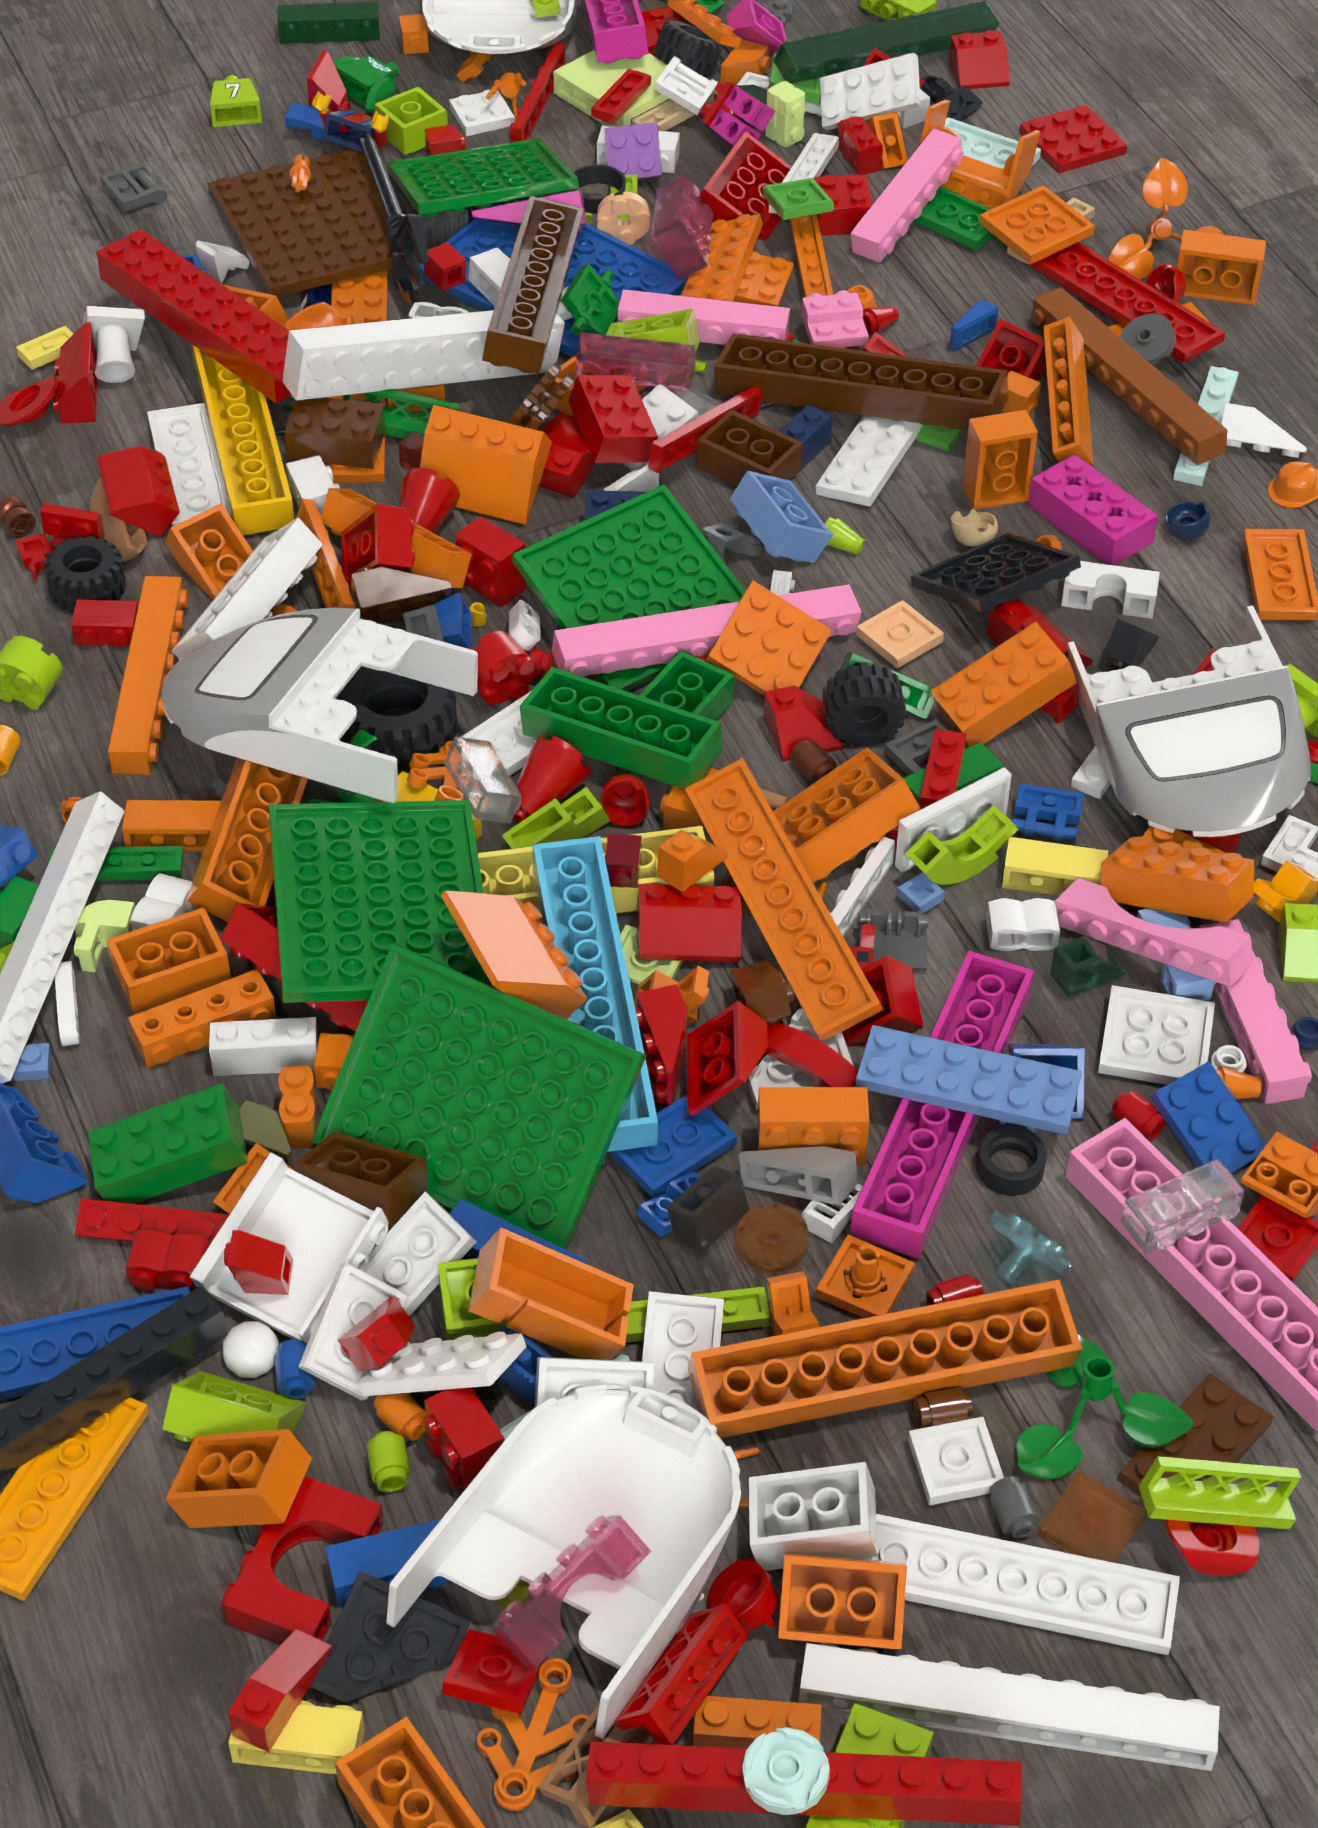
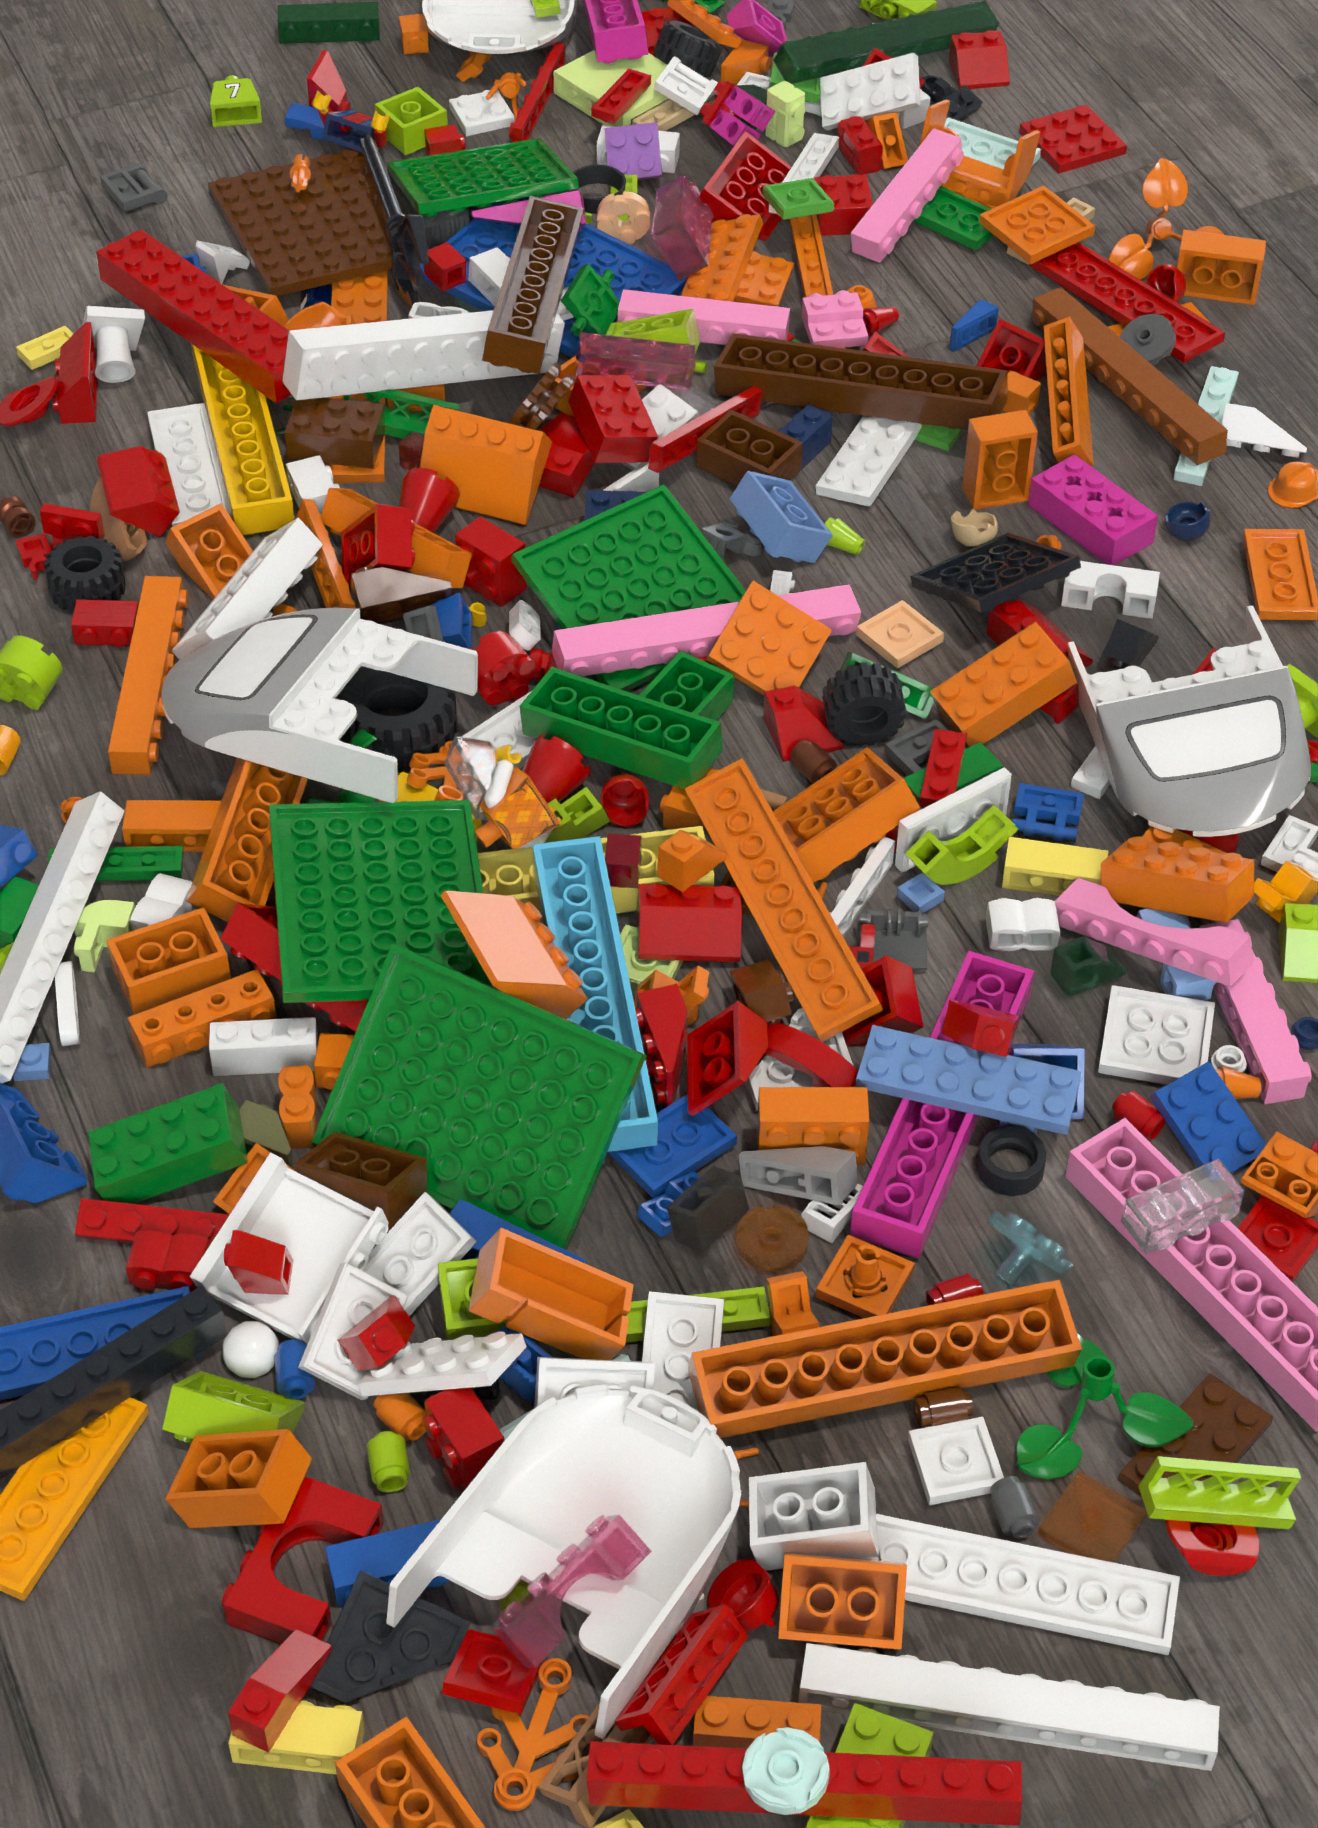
green torso [332,56,399,115] -> none
none -> torso [474,745,562,849]
none -> red slope [942,999,1019,1057]

